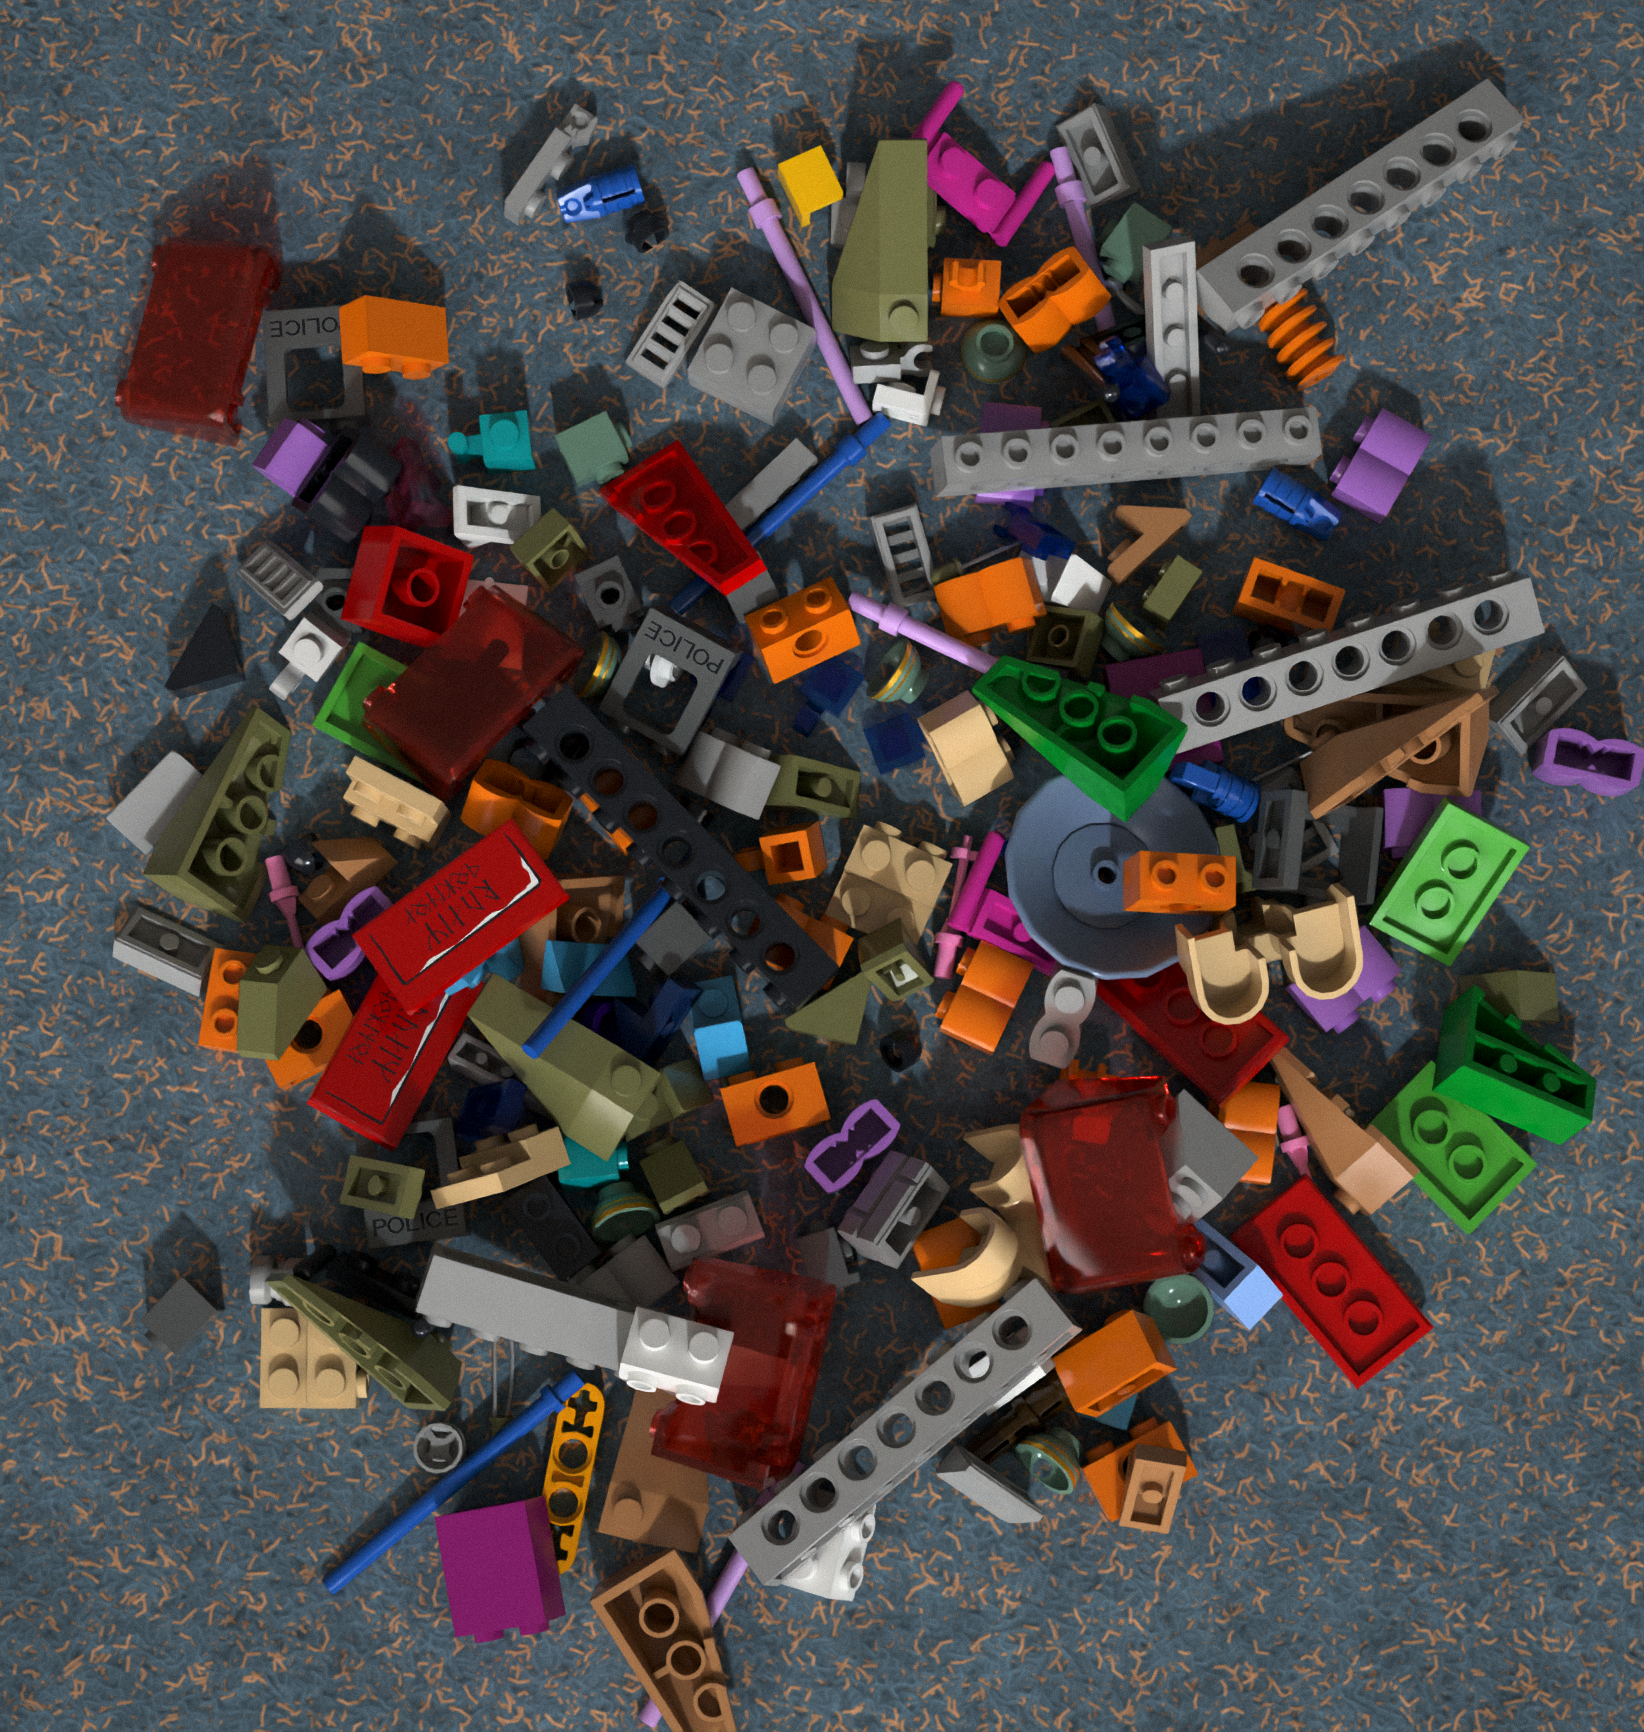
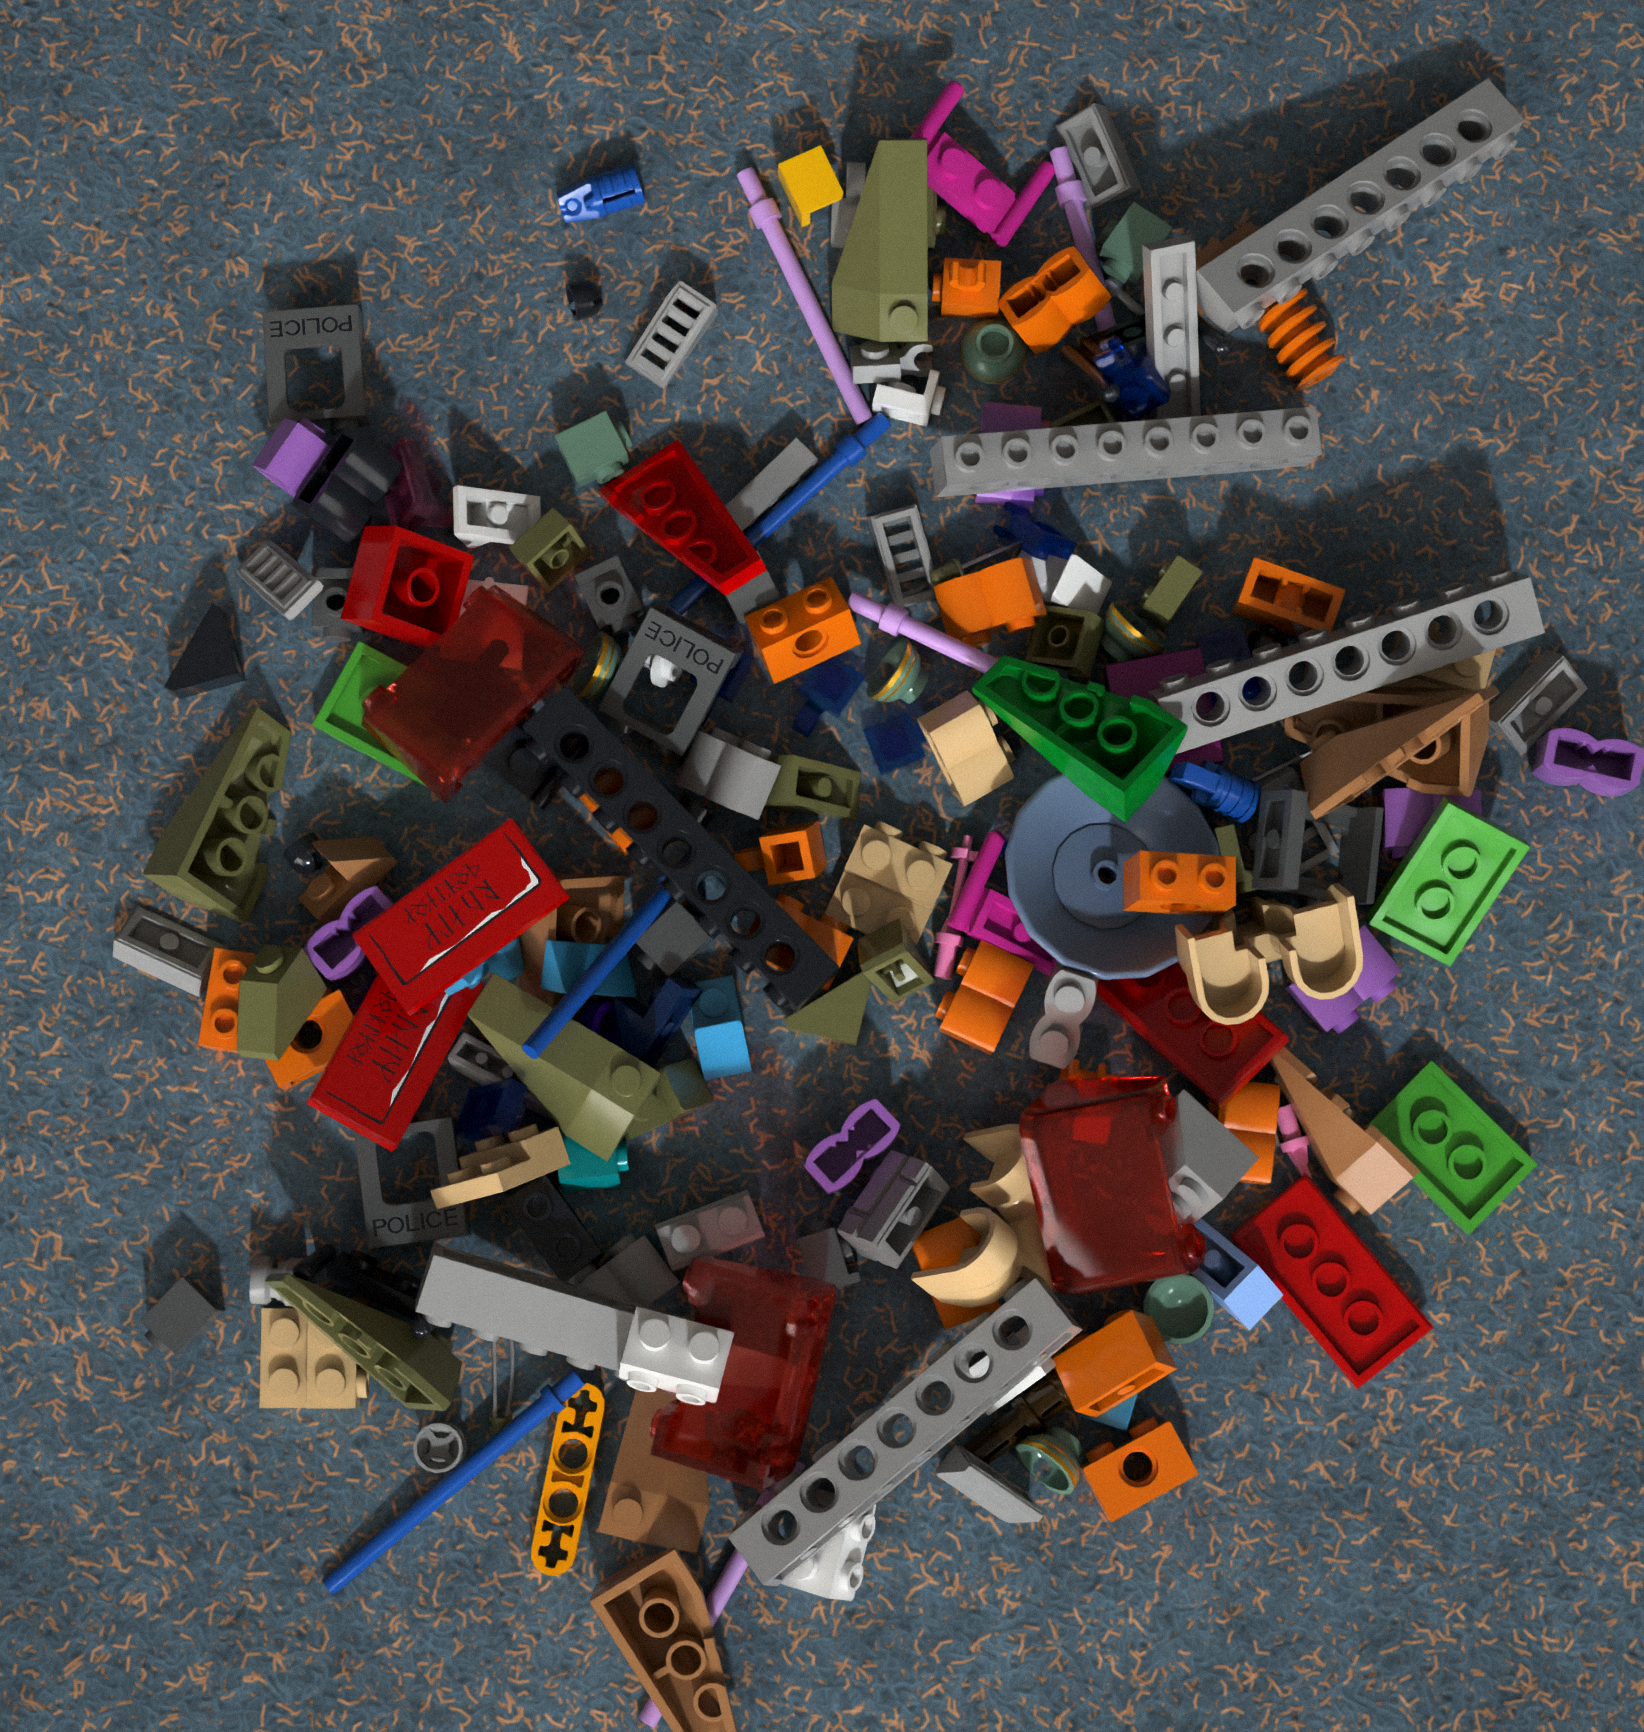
light grey slope [106,749,203,855] -> none
clear red windscreen [115,237,284,448] -> none
bright pink piece [264,855,323,979] -> none
plate [269,612,348,701] -> none
orange brick [339,295,449,380] -> none
olive slope [340,1155,425,1219] -> none
tan plate [343,756,453,850] -> none
magenta brick [434,1495,566,1643] -> none
teal brick [448,410,536,475] -> none
orange brick [460,759,574,860] -> none
light grey hinge [504,104,598,225] -> none
sand green piece [590,1182,660,1244] -> none
black plate [625,209,669,253] -> none
olive slope [639,1136,711,1216] -> none
light grey brick [687,287,817,426] -> none
orange brick [720,1057,831,1148] -> none
black hinge [880,1029,923,1072] -> none
medium nougat slope [1105,505,1192,588] -> none
medium nougat slope [1119,1443,1187,1534] -> none
blue hinge [1251,466,1342,541] -> none
medium lavender brick [1329,408,1432,524] -> none
green wedge [1432,984,1597,1145] -> none
olive slope [1458,970,1559,1023] -> none

